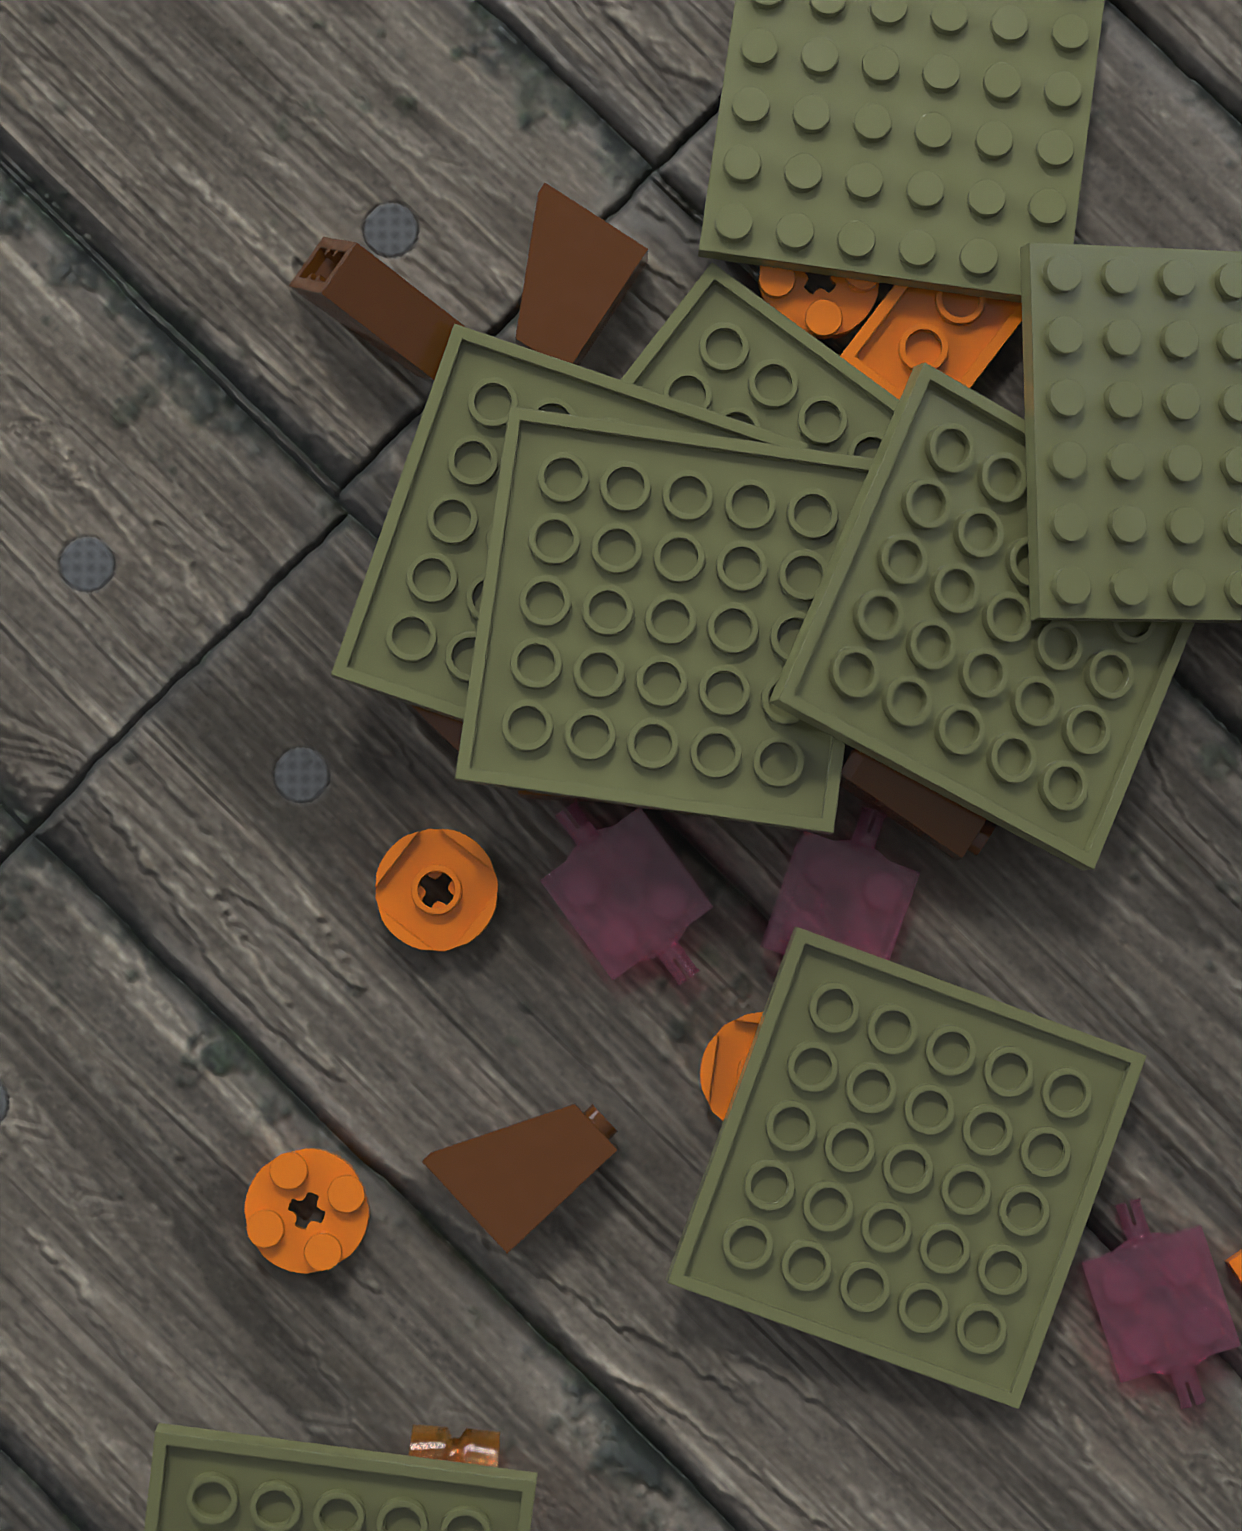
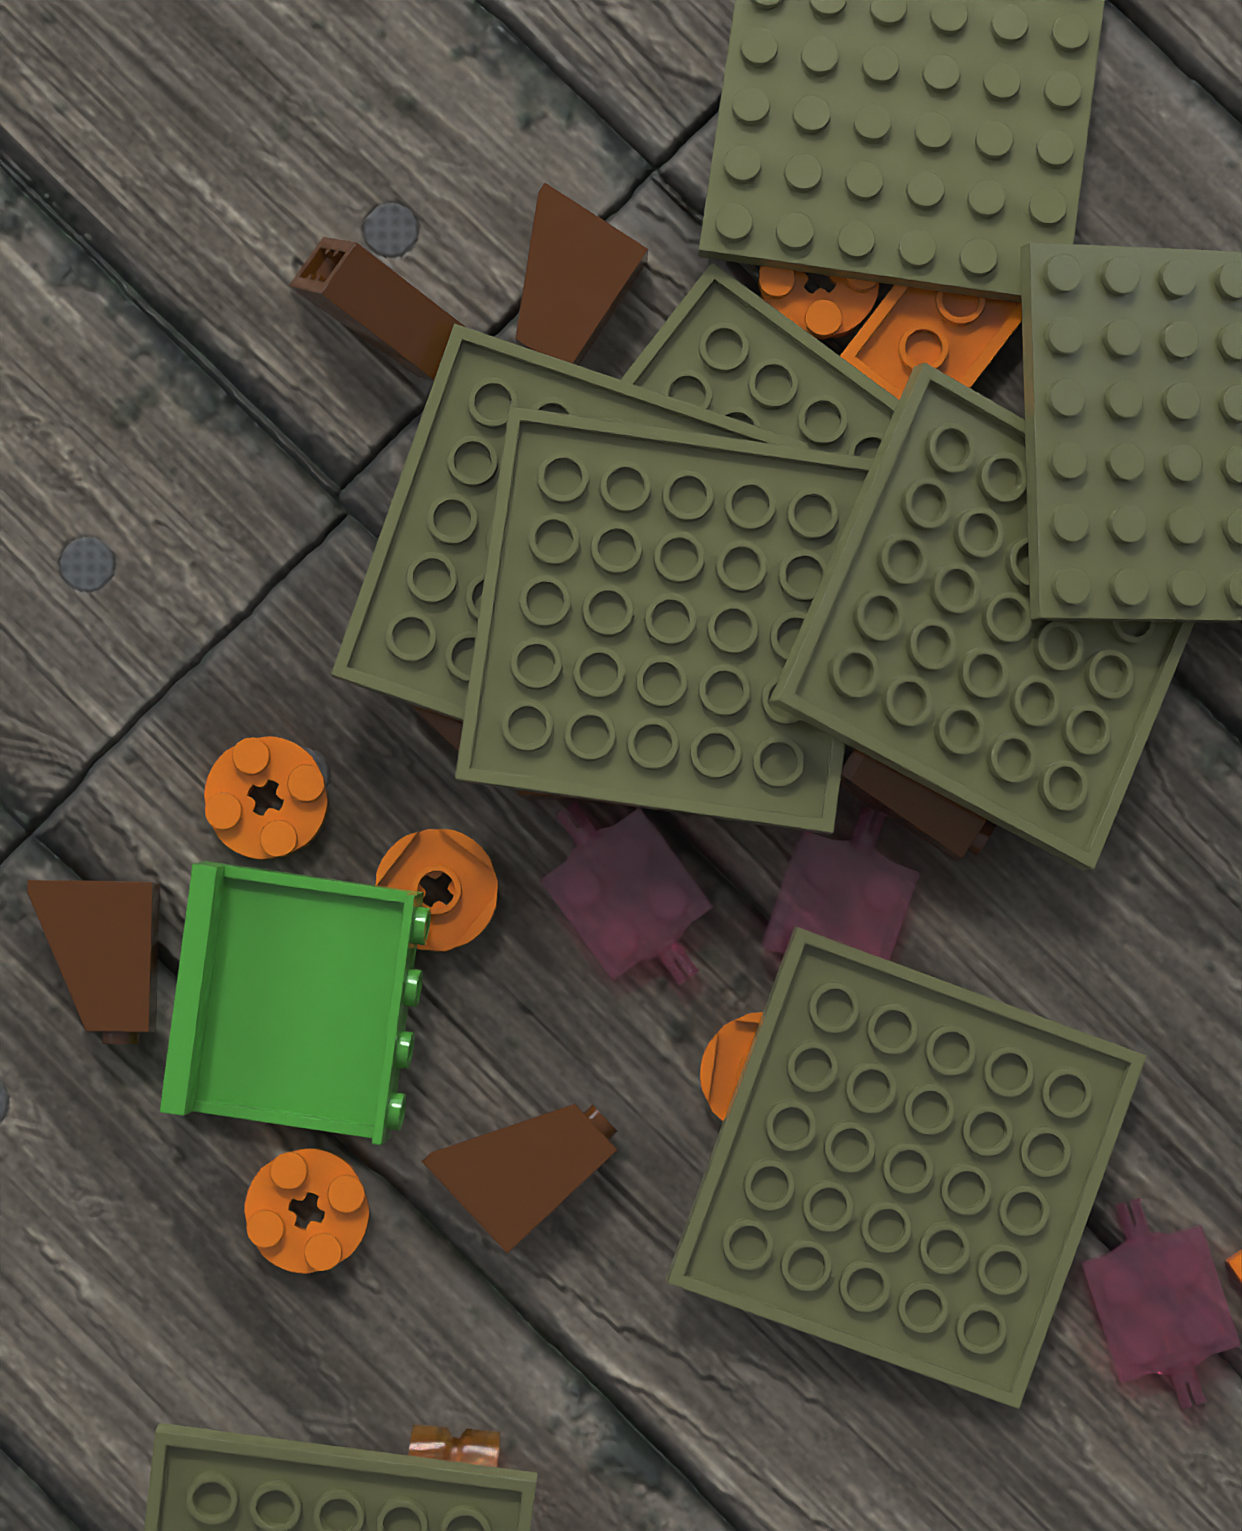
none -> reddish brown slope [27,880,160,1044]
none -> bright green panel [160,861,431,1145]
none -> orange plate [204,736,329,860]

